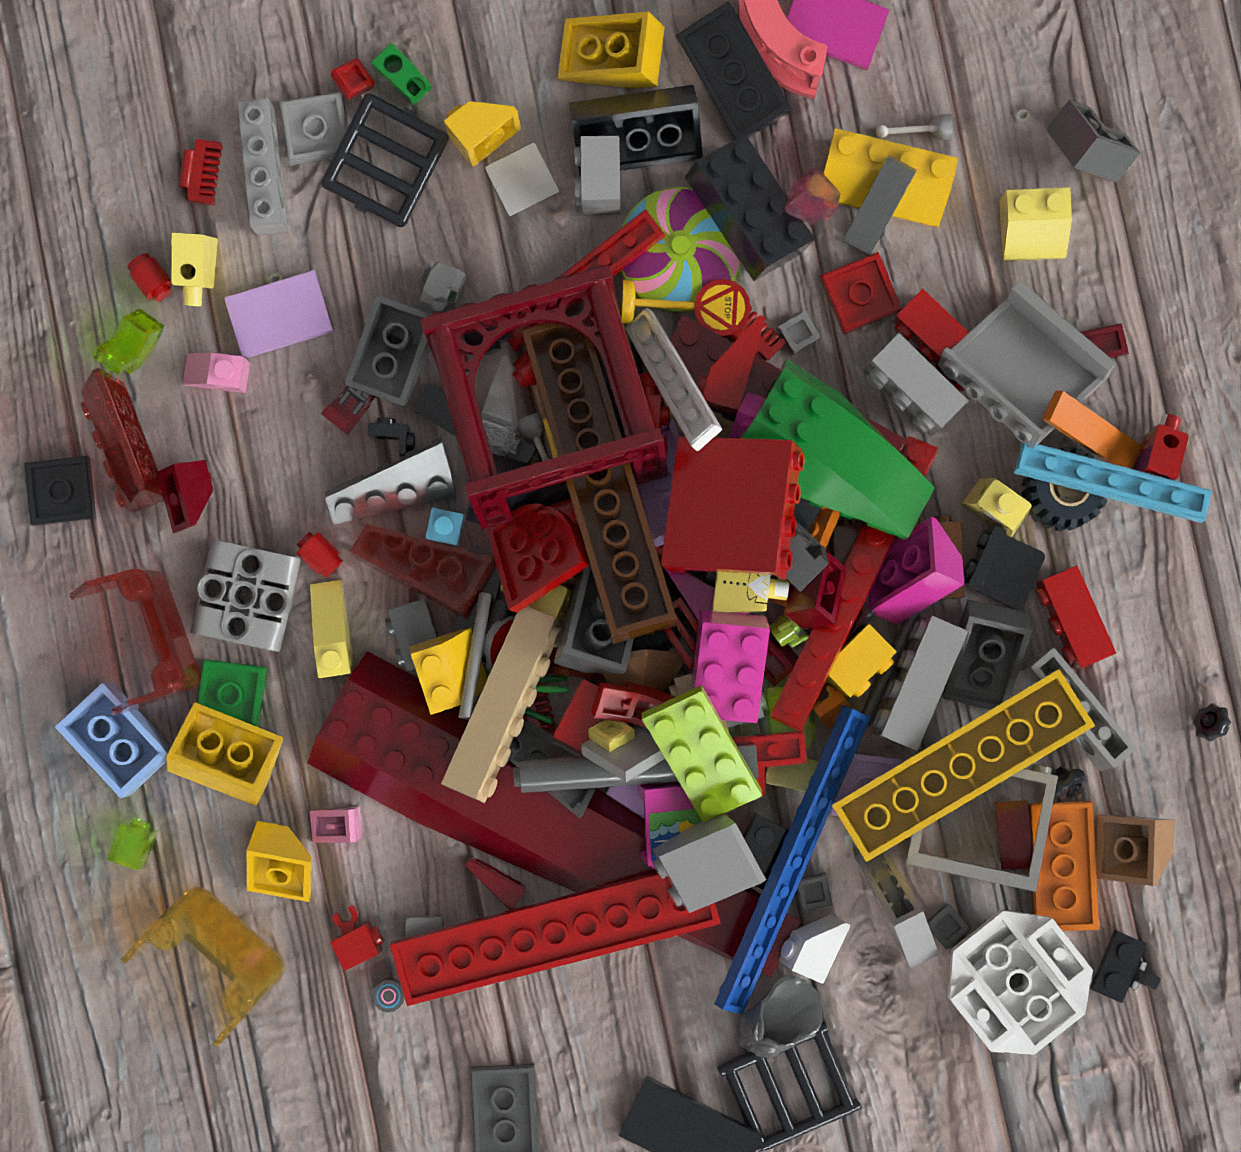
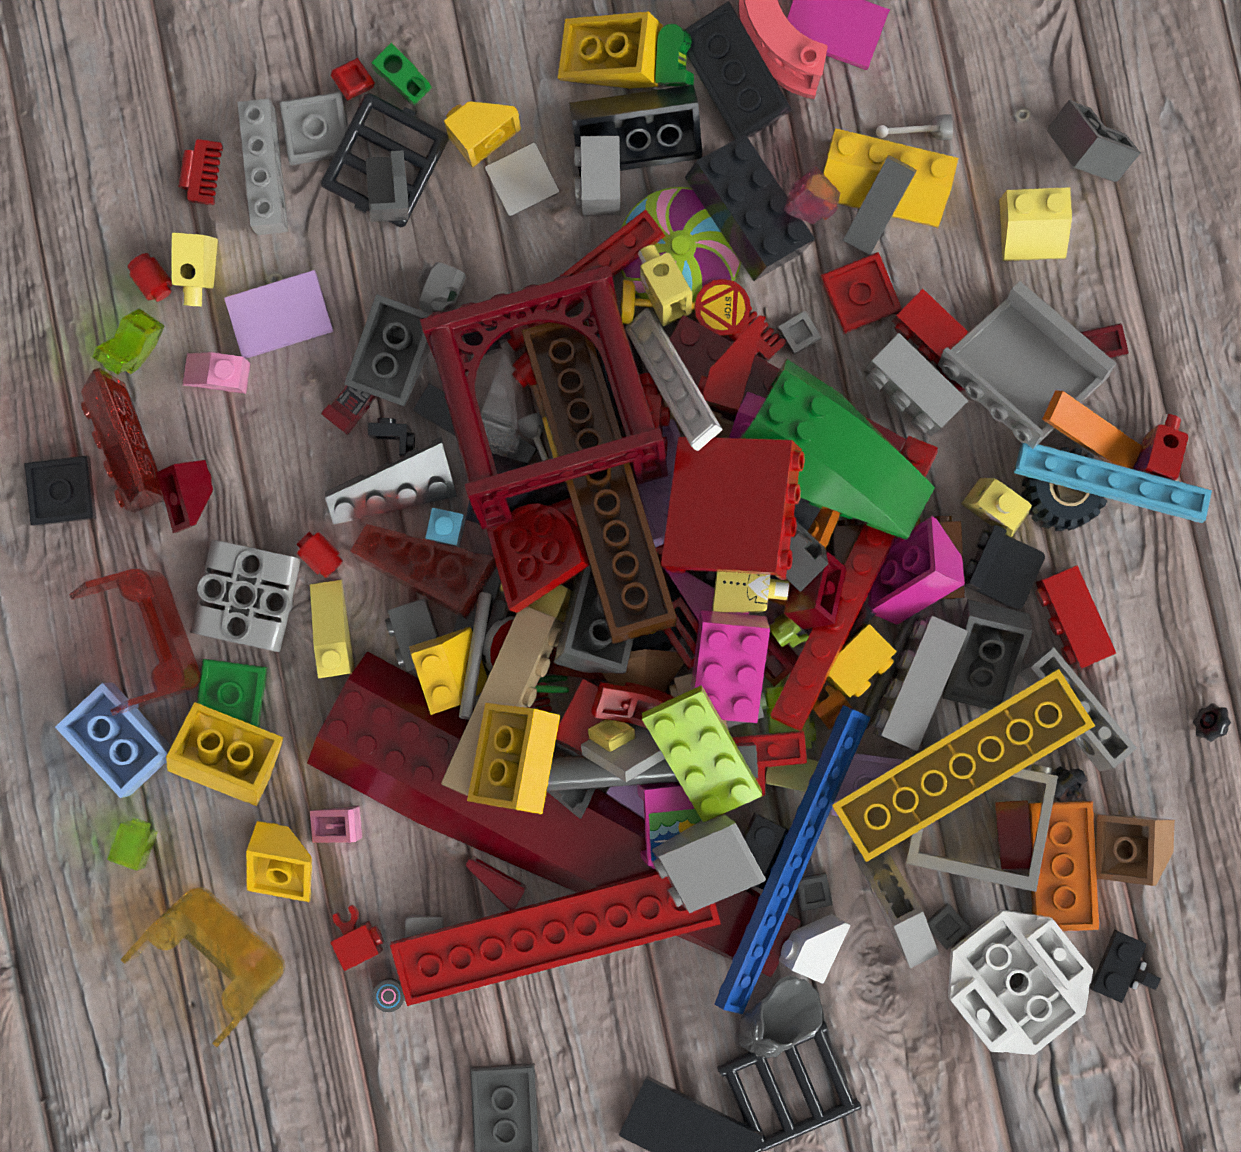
none -> dark grey panel [366,150,409,222]
none -> yellow slope [467,703,560,814]
none -> light yellow torso [638,245,692,327]
none -> green leg [655,23,694,87]

